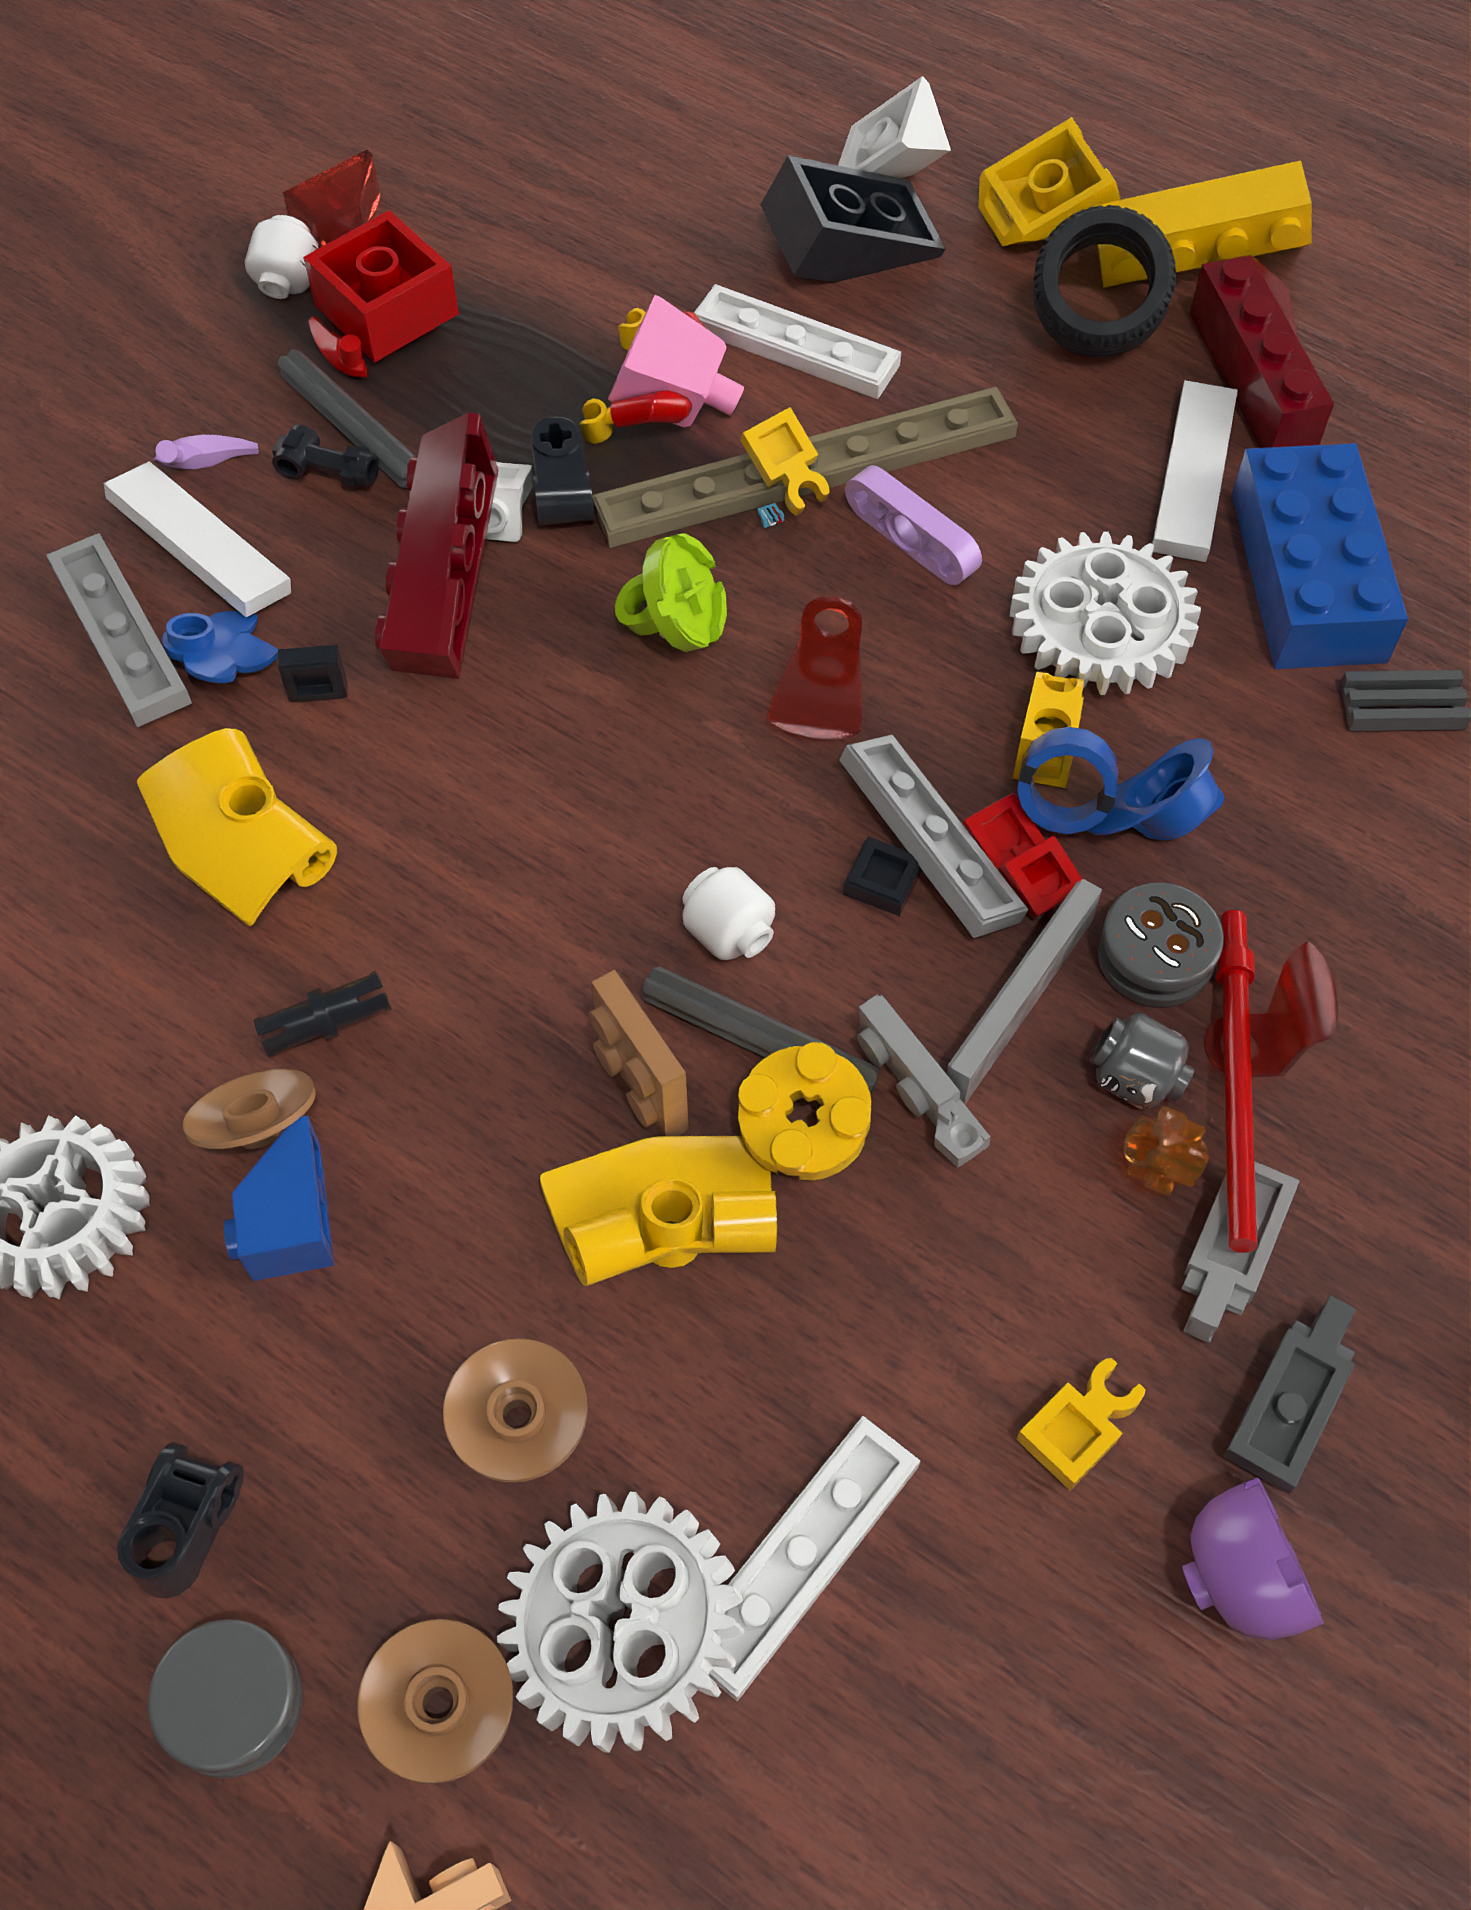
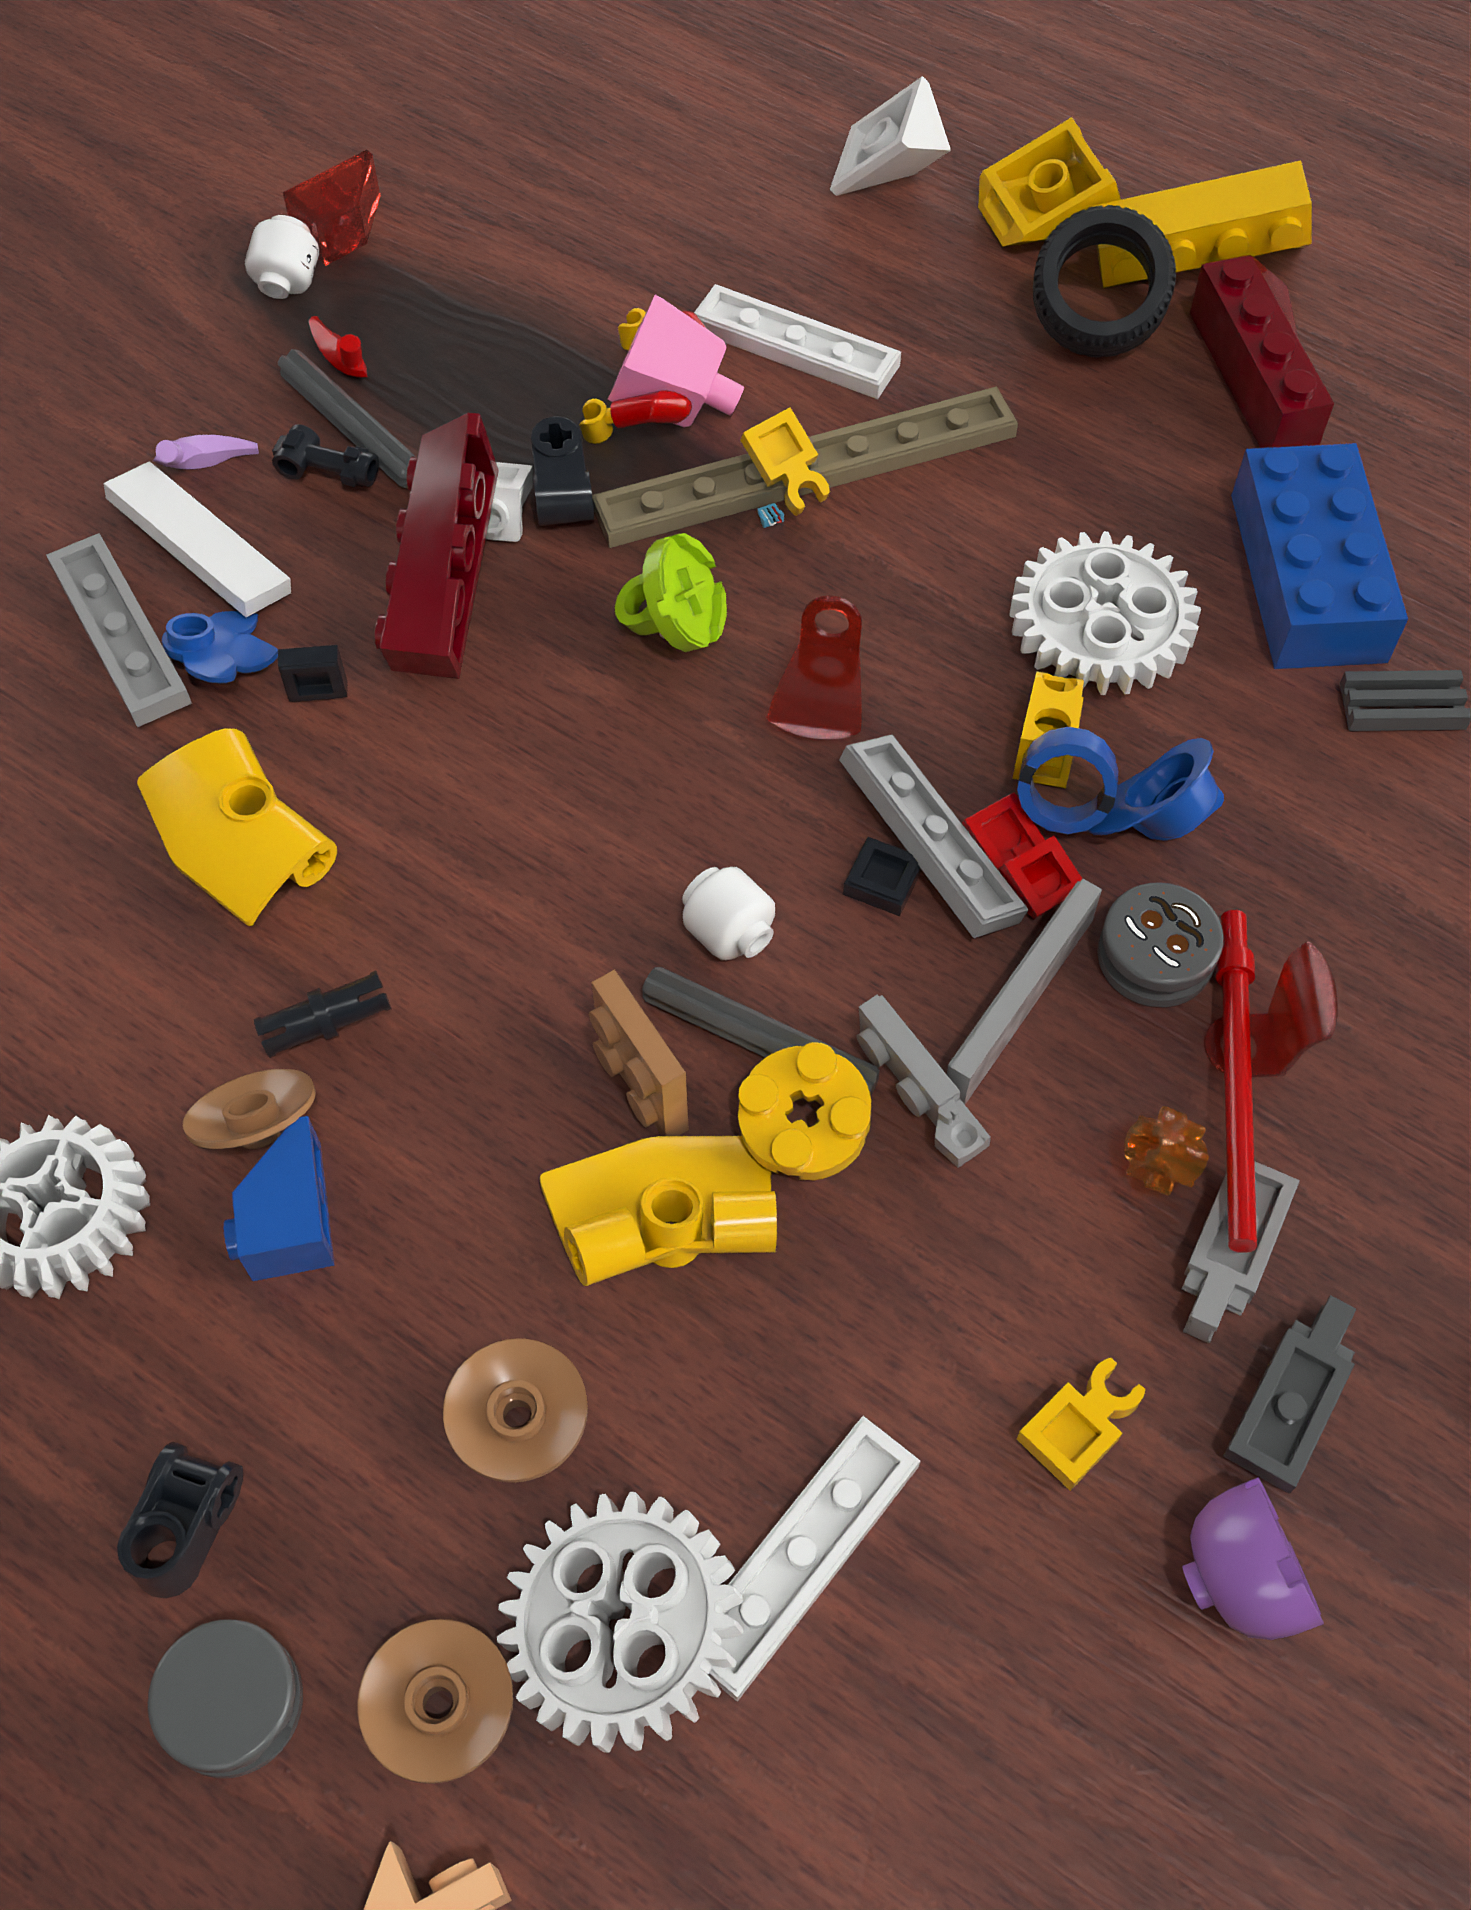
red brick [303,210,459,363] -> none
black slope [760,155,946,282] -> none
lavender beam [845,465,982,585] -> none
dark grey head [1090,1012,1194,1110] -> none
white tile [1152,380,1238,562] -> none

